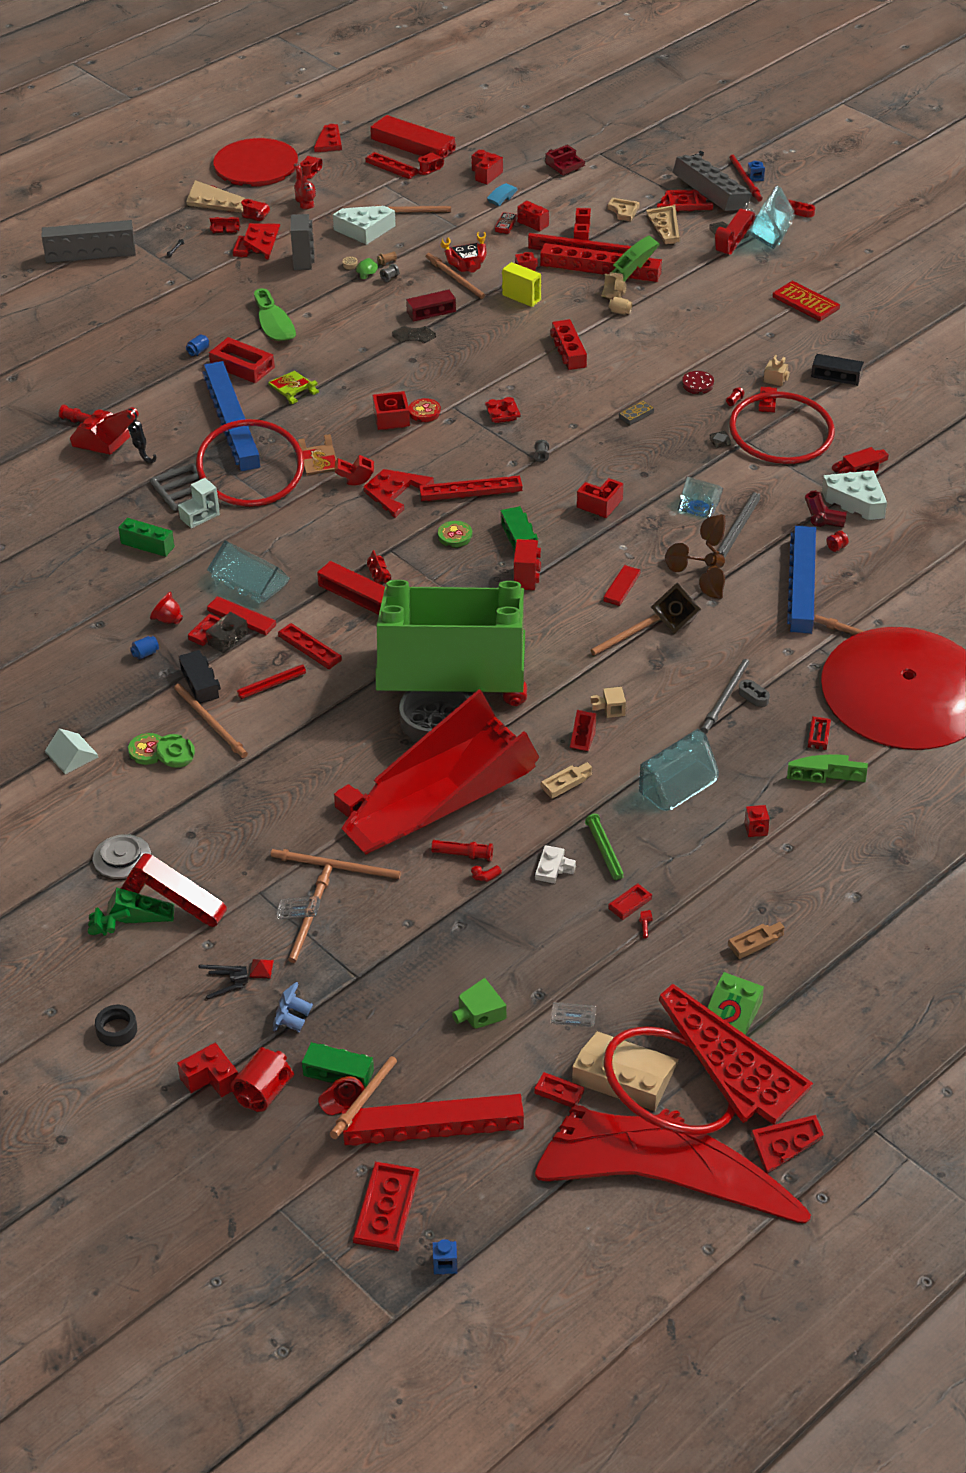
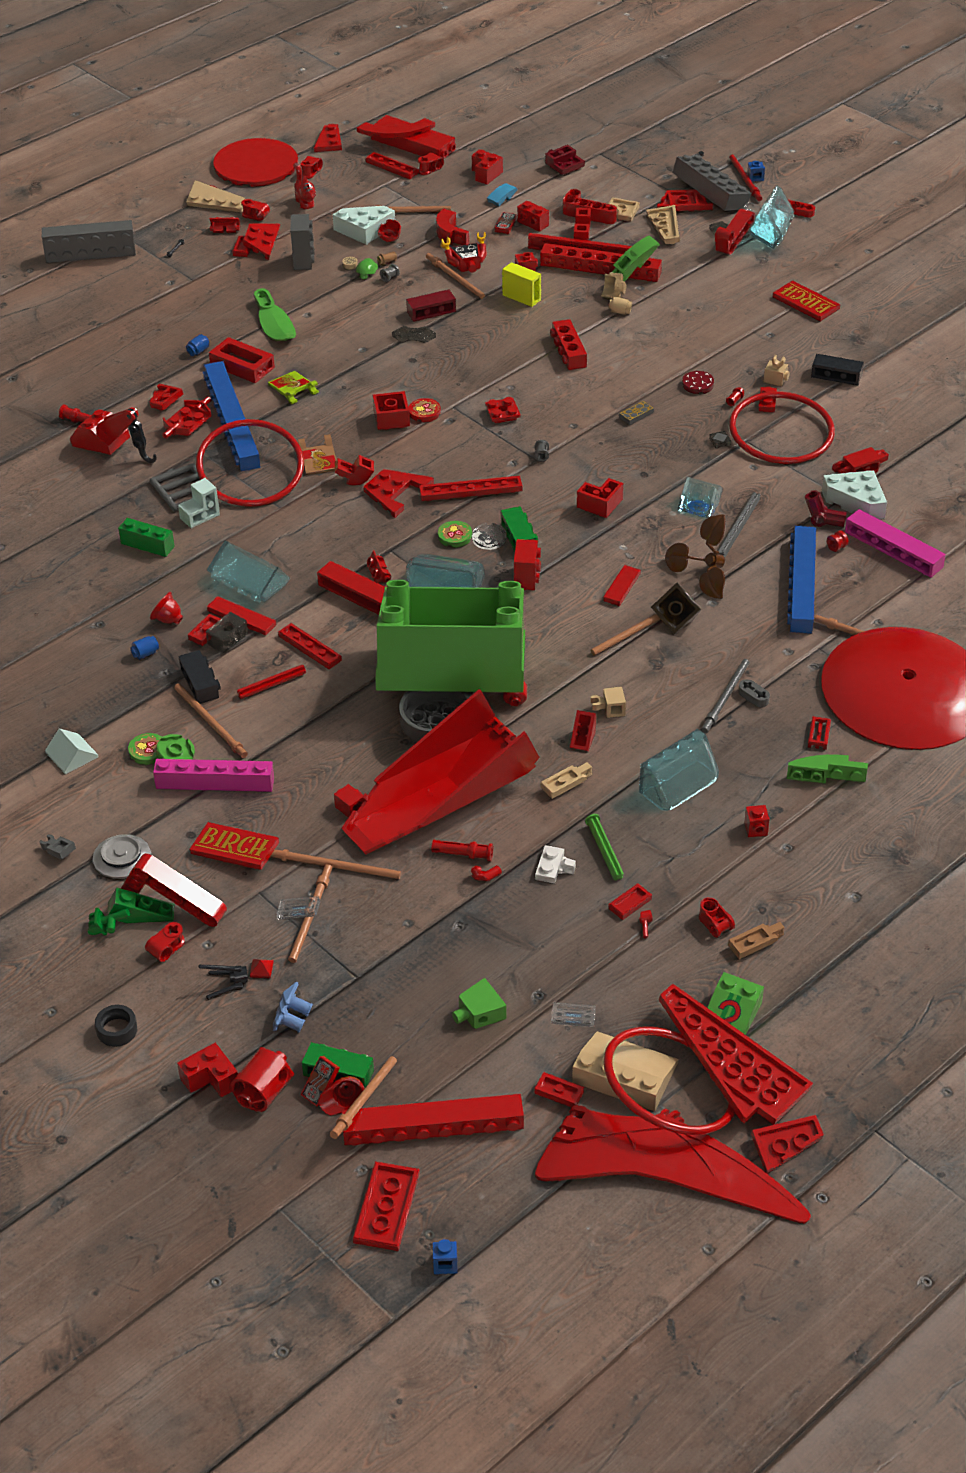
none -> dark grey plate [39,834,76,860]
none -> red piece [145,922,185,962]
none -> red wing [150,383,183,410]
none -> dark pink brick [153,759,274,792]
none -> red plate [162,396,212,439]
none -> red tile [189,822,279,870]
none -> tile [301,1056,340,1106]
none -> red tile [357,118,435,138]
none -> red hair [378,219,401,242]
none -> clear light blue windscreen [406,554,485,588]
none -> red arch [436,208,469,245]
none -> clear tile [472,523,507,550]
none -> red beam [562,189,617,224]
none -> red piece [699,897,735,938]
none -> dark pink brick [845,509,946,578]

